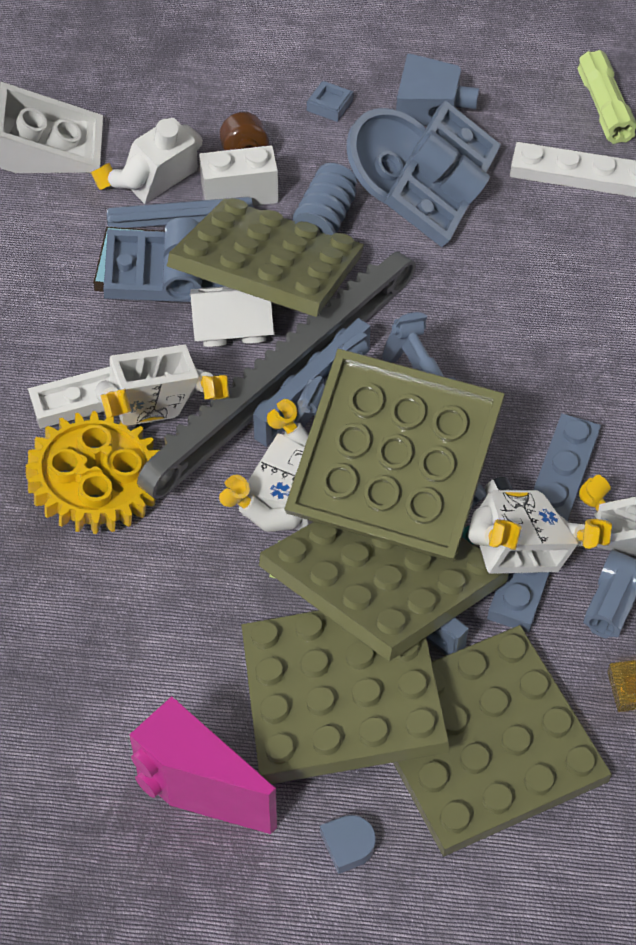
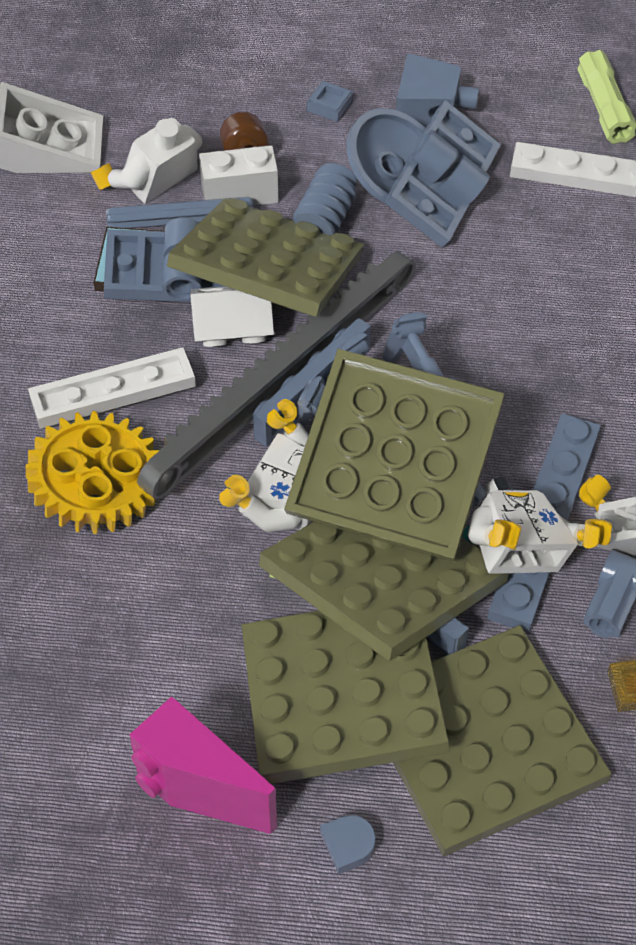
white torso [95,344,229,429] -> none

